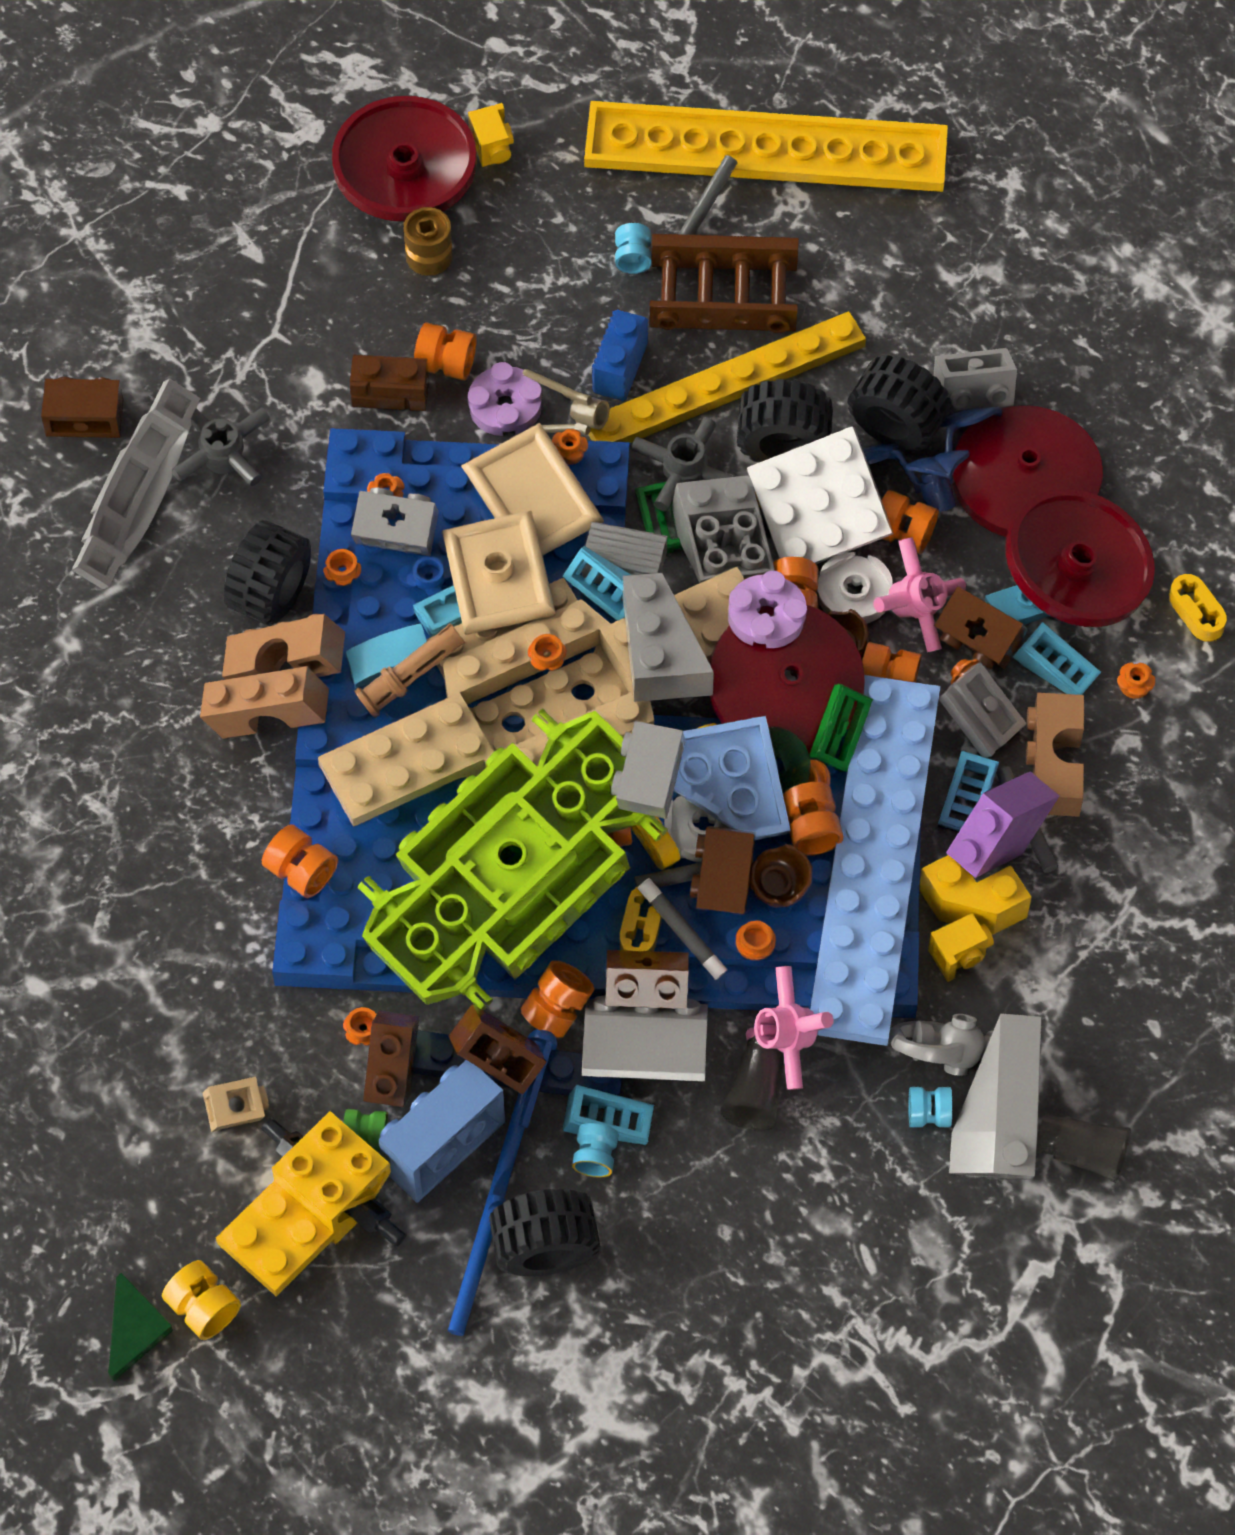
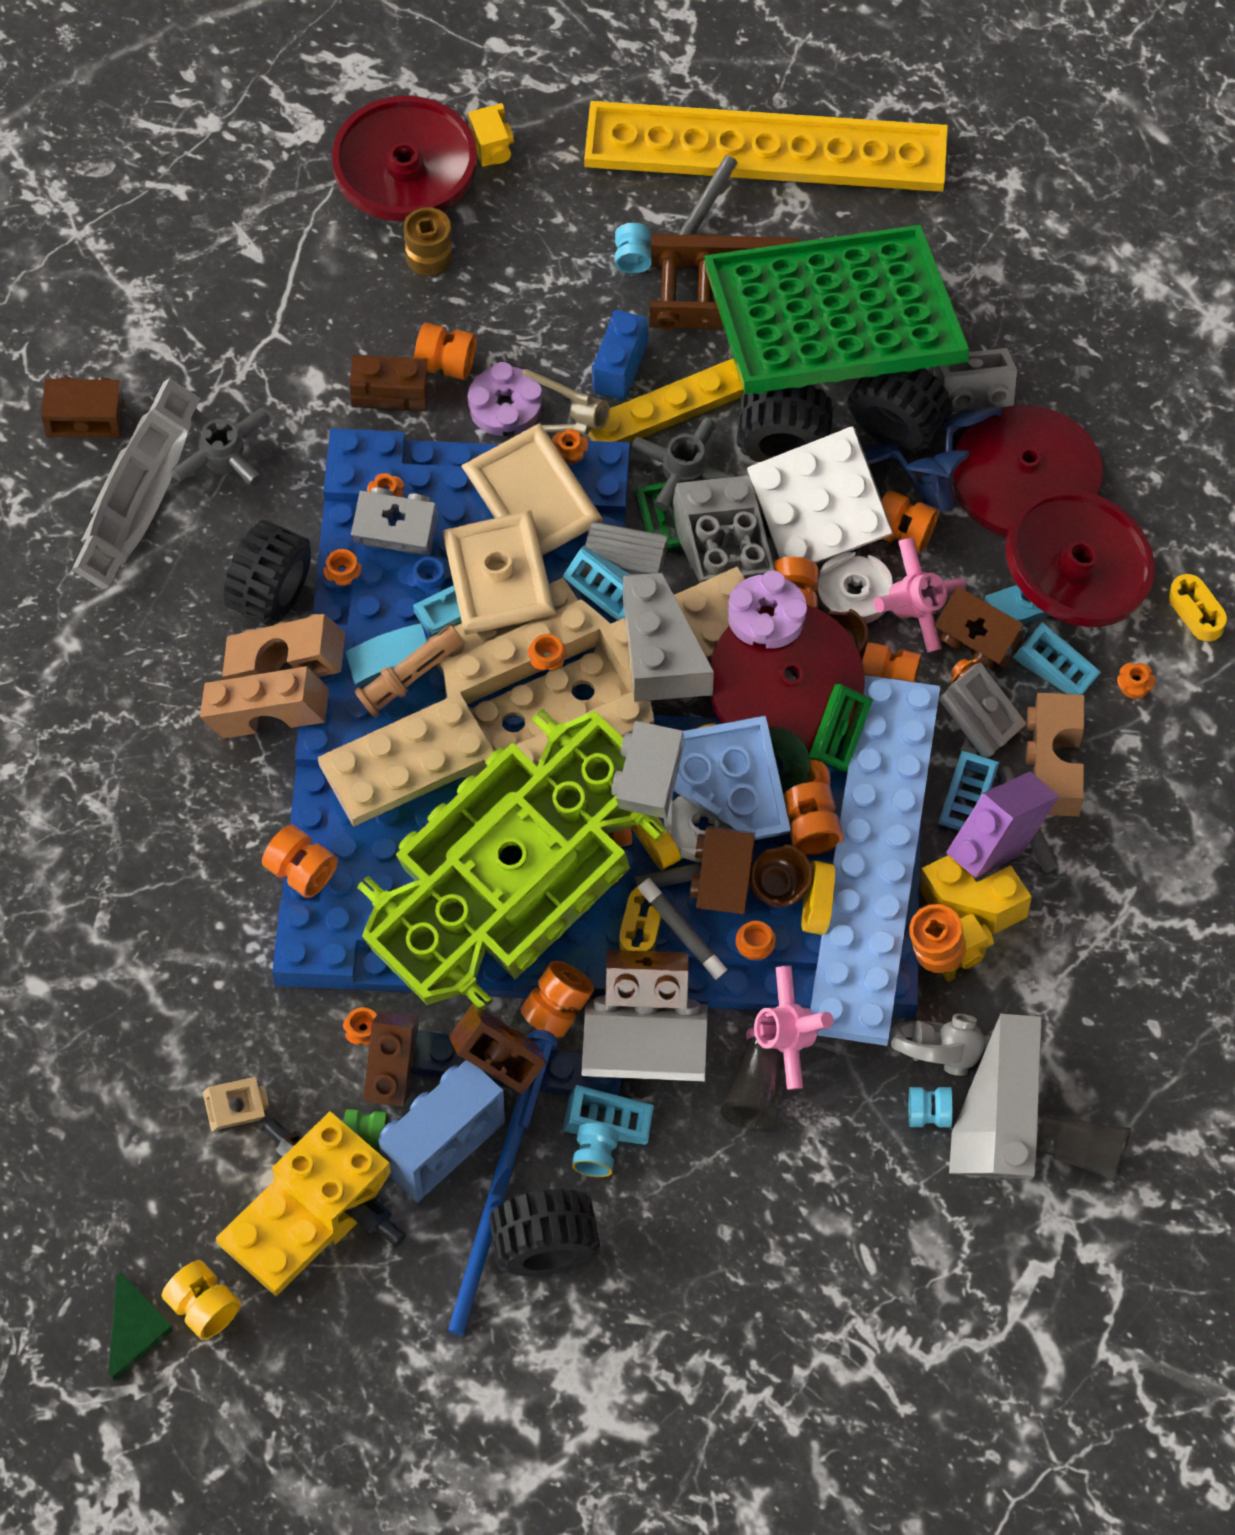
none -> green plate [704,225,969,394]
none -> yellow beam [801,860,835,936]
none -> orange wheel [909,904,966,973]

